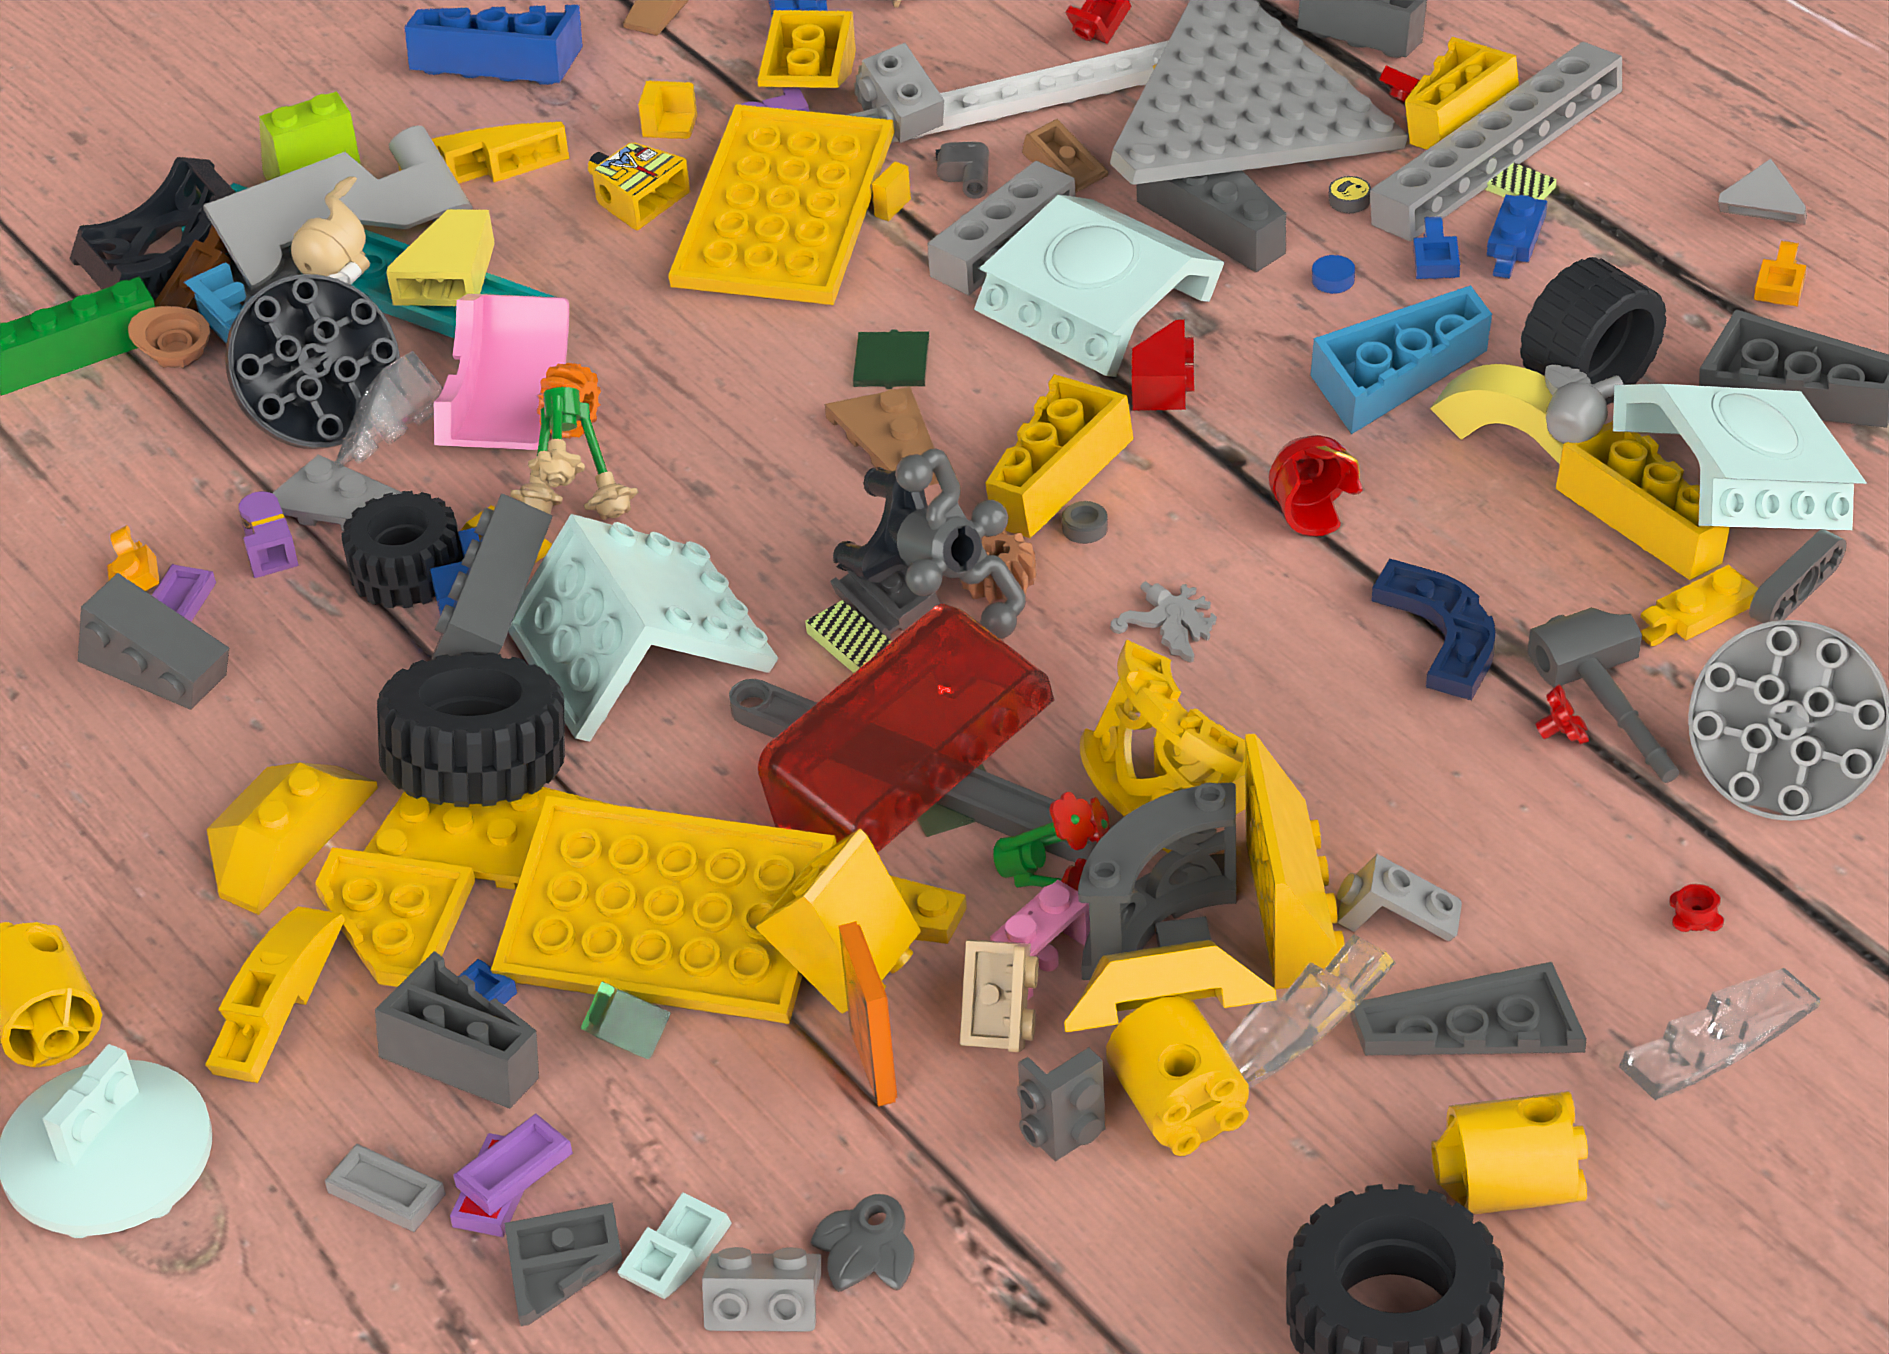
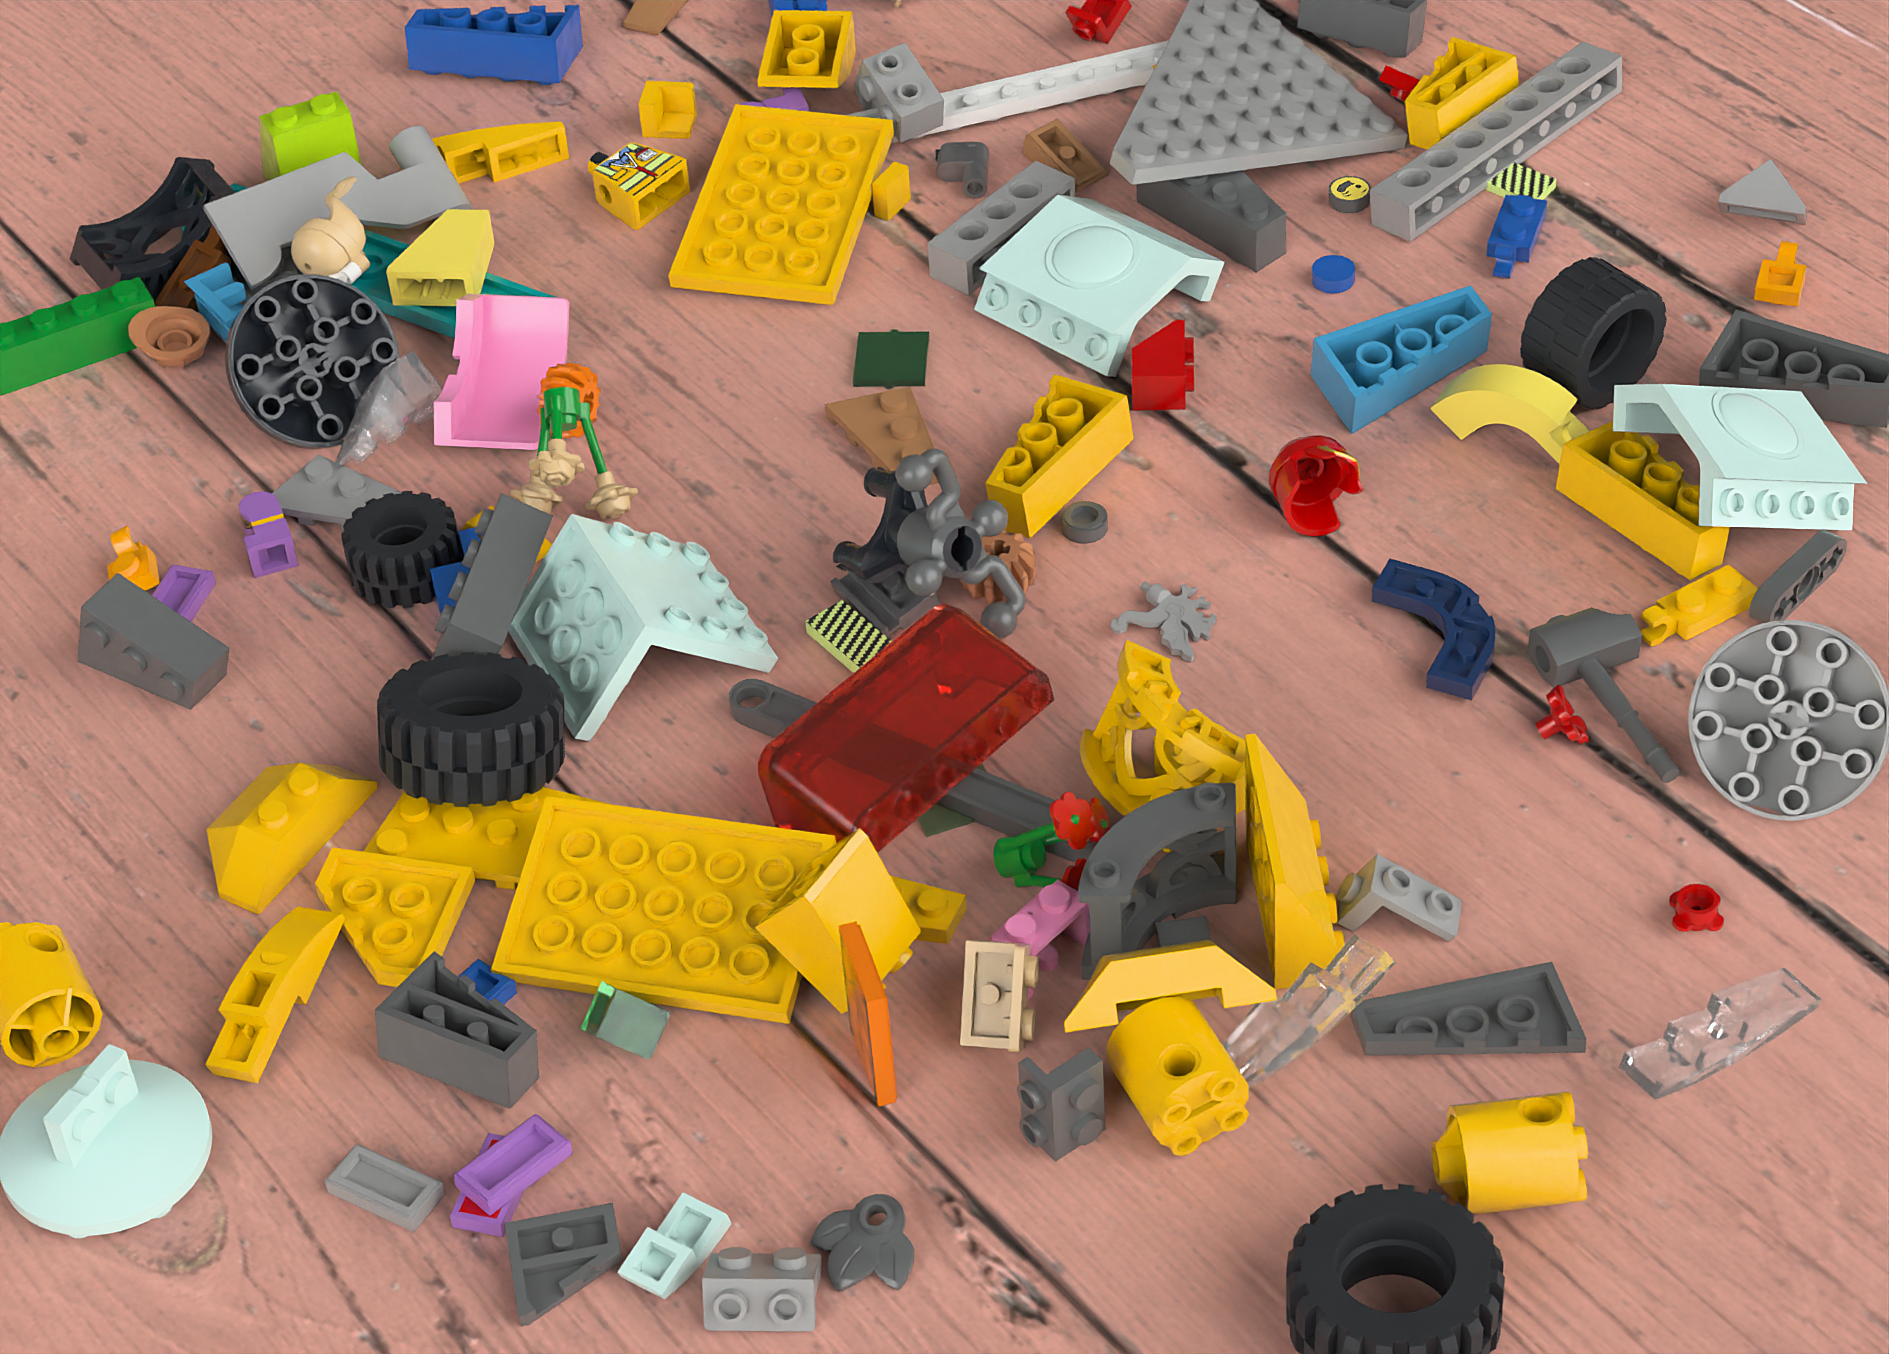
blue plate [1413,216,1460,279] -> none
light grey piece [1545,364,1624,444] -> none

